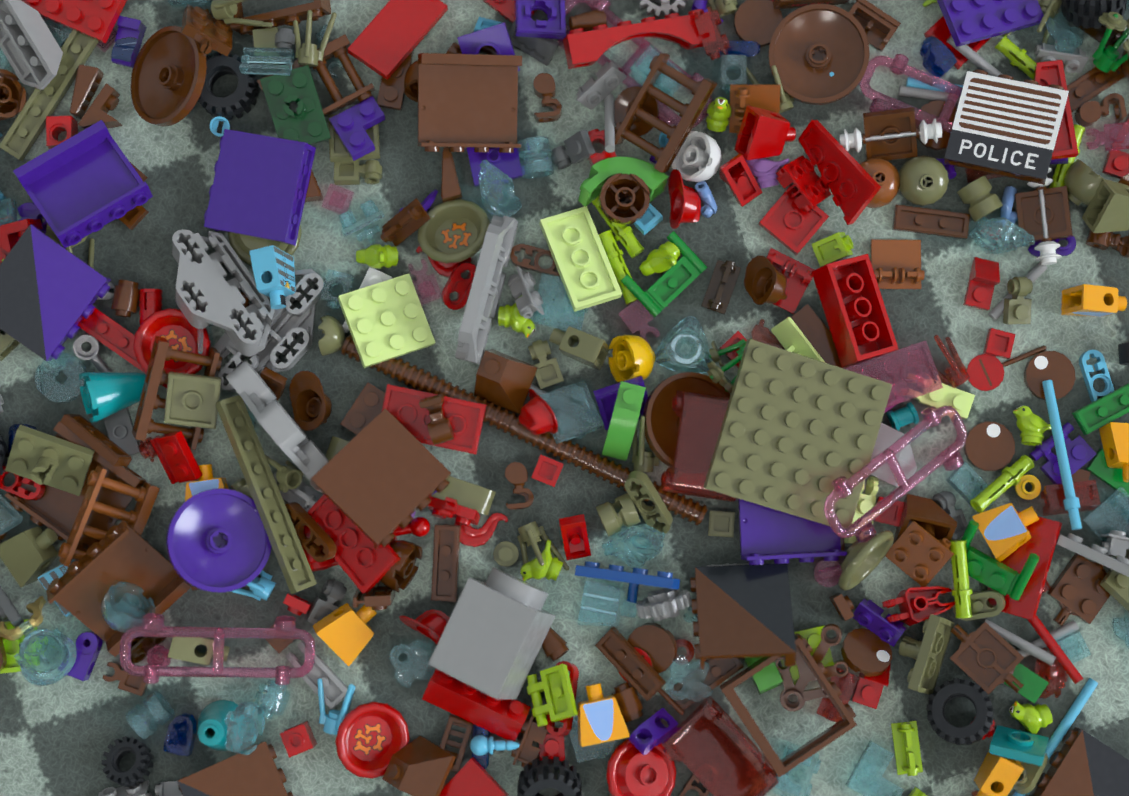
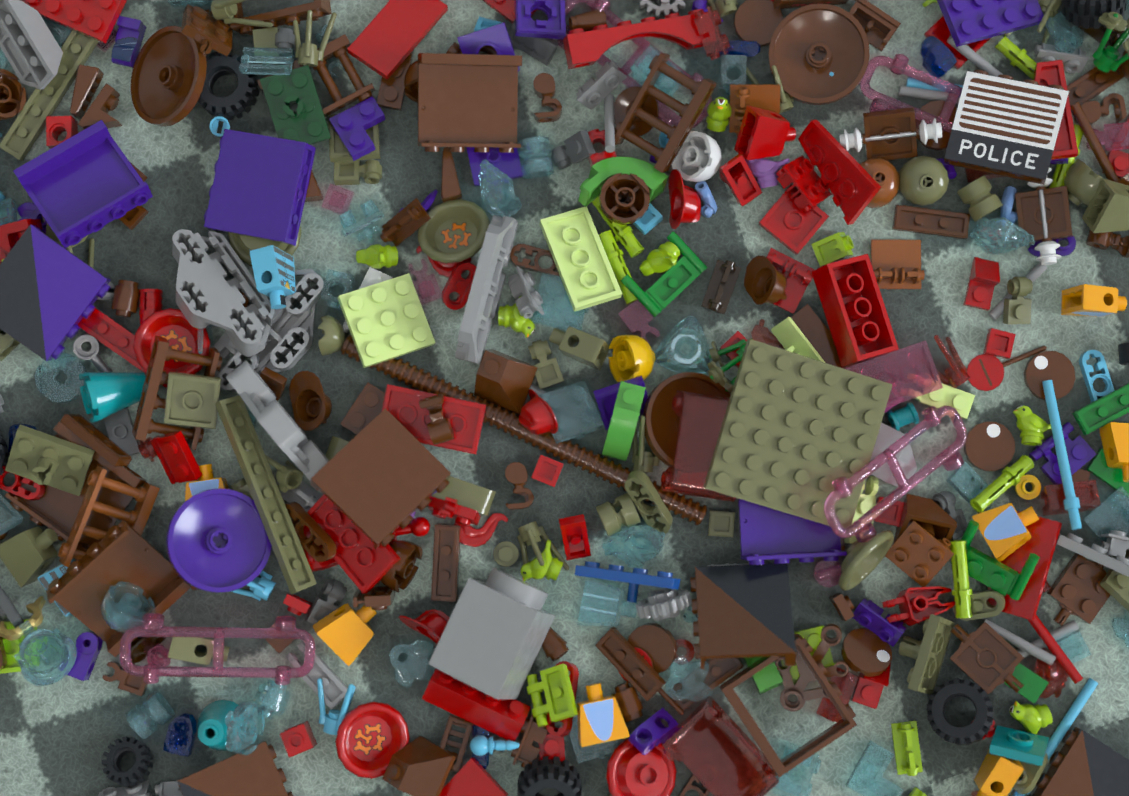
none -> reddish brown bar [1070,102,1120,182]

